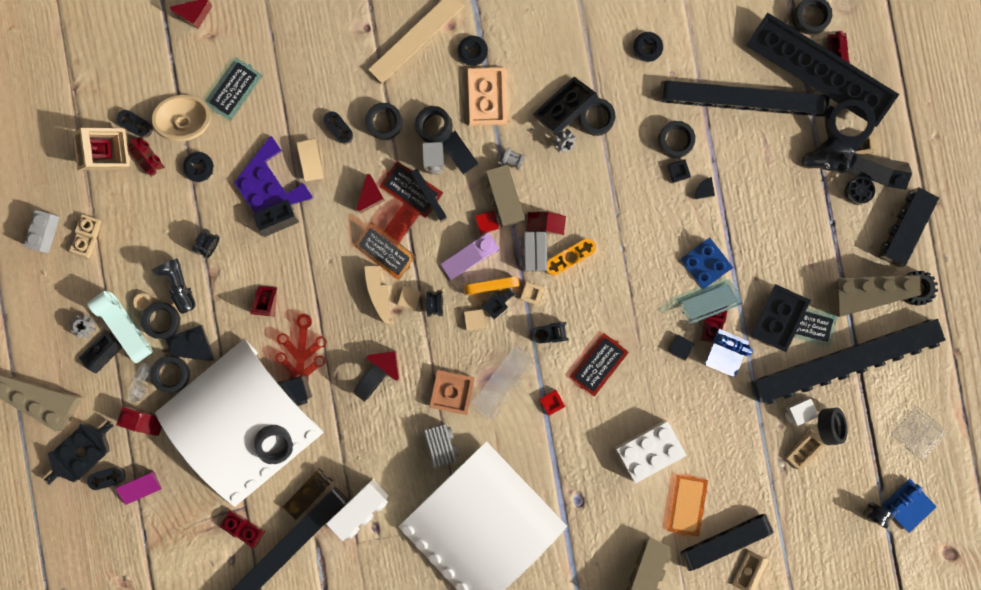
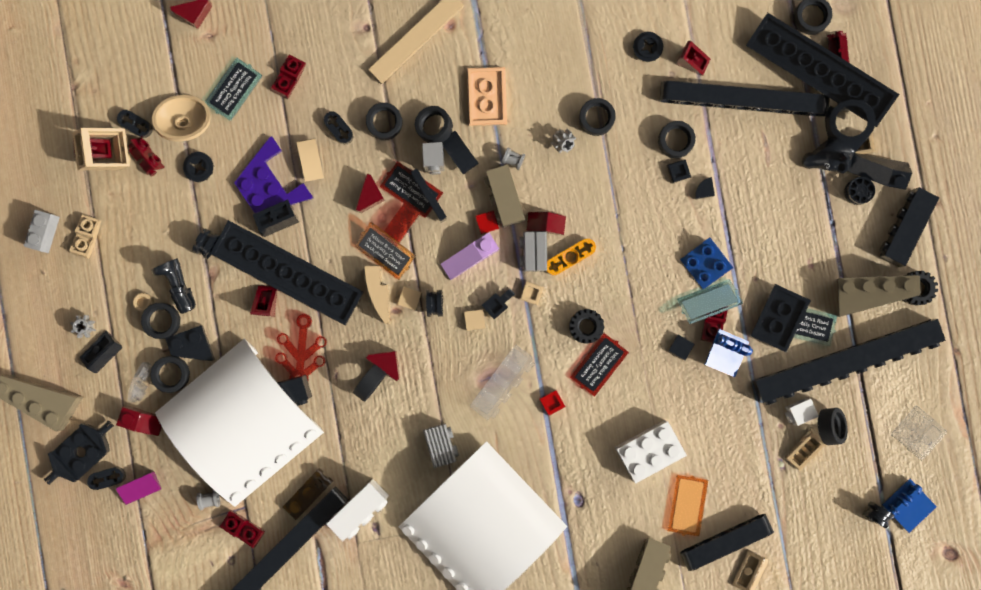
light aqua beam [87,291,153,363] -> none
black tyre [254,425,293,464] -> none
nougat plate [429,370,475,415] -> none
black gear [458,35,488,67] -> none
light orange beam [463,277,519,295] -> none
black piece [531,322,569,344] -> none
black plate [532,76,598,135] -> none
none -> light grey bush [197,490,220,510]
none -> black plate [210,220,364,326]
none -> dark red slope [271,54,306,99]
none -> black tyre [569,309,605,344]
none -> dark red slope [676,41,711,76]

